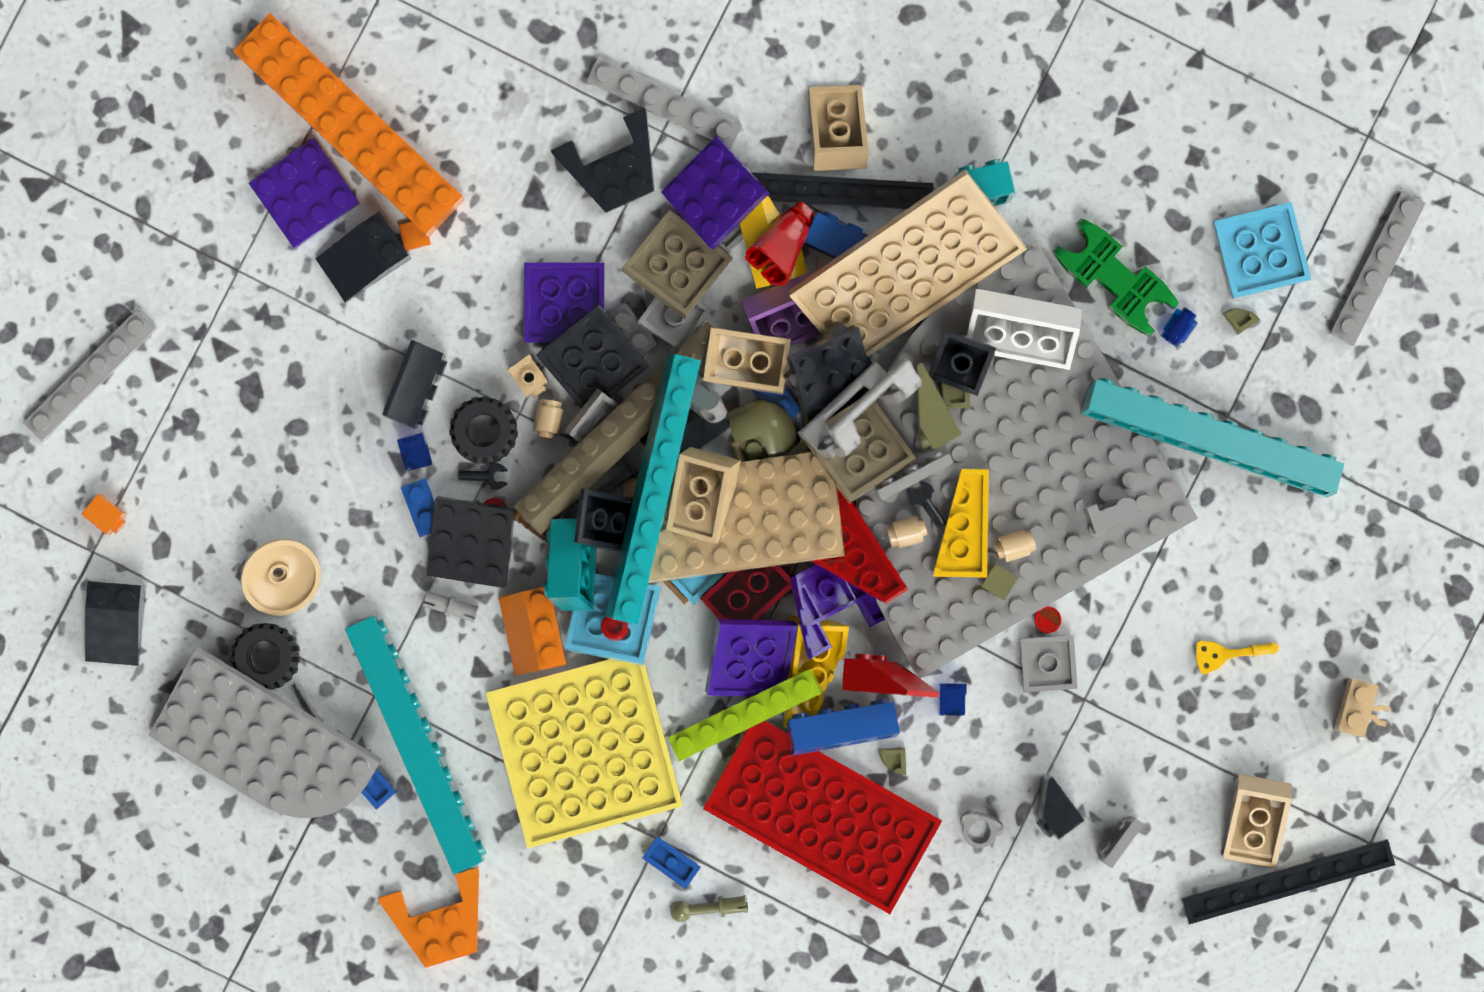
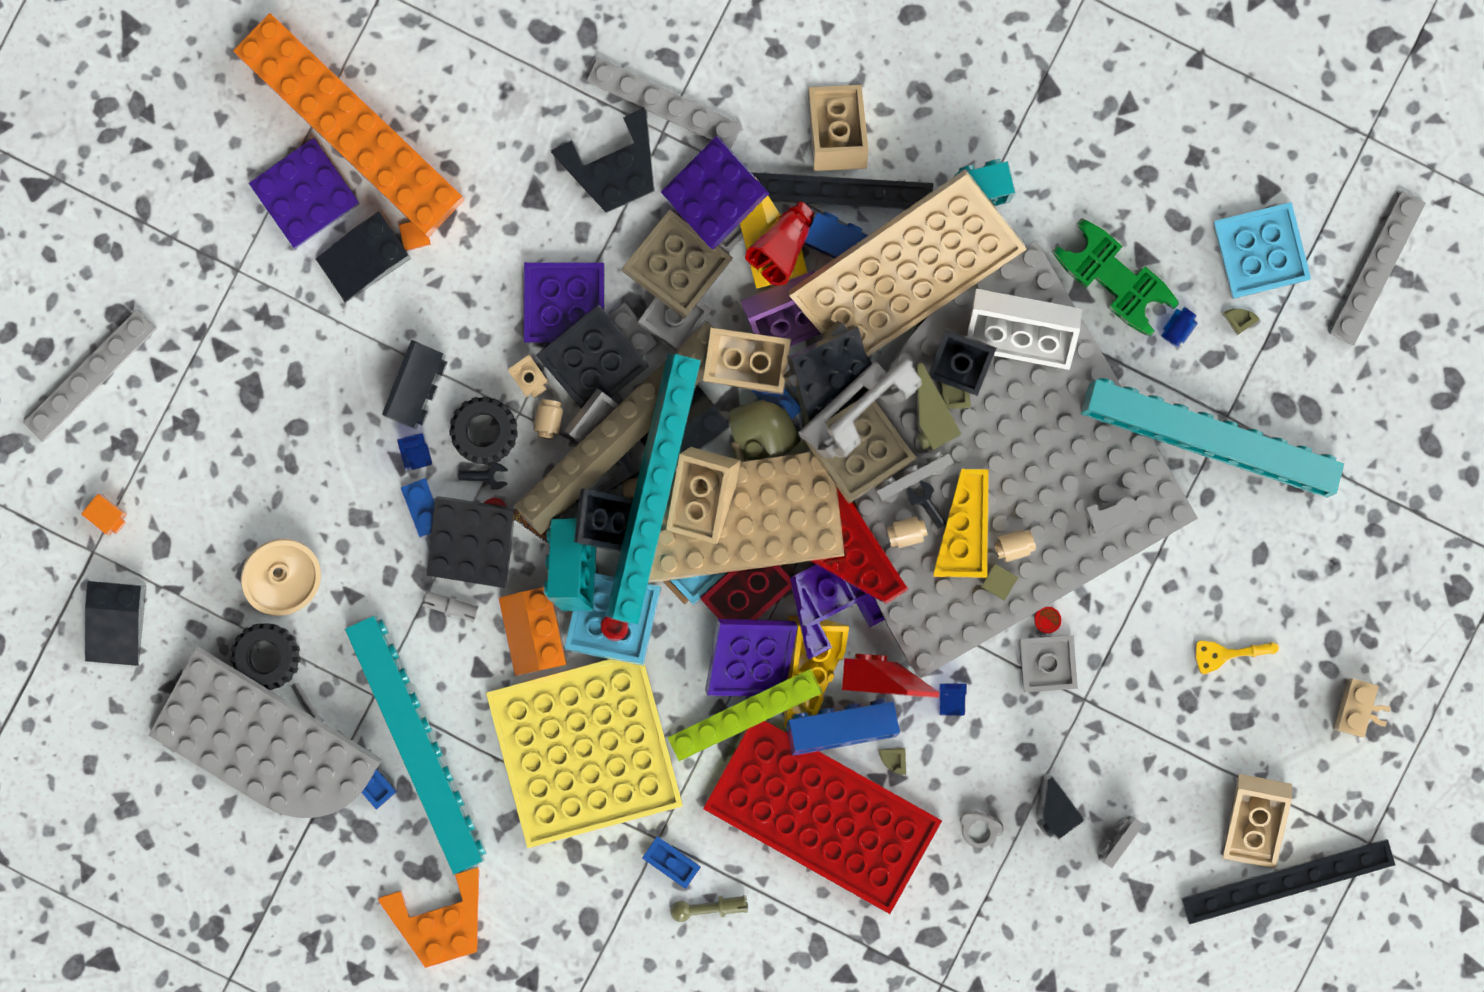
light grey leg [690,374,727,423] -> none

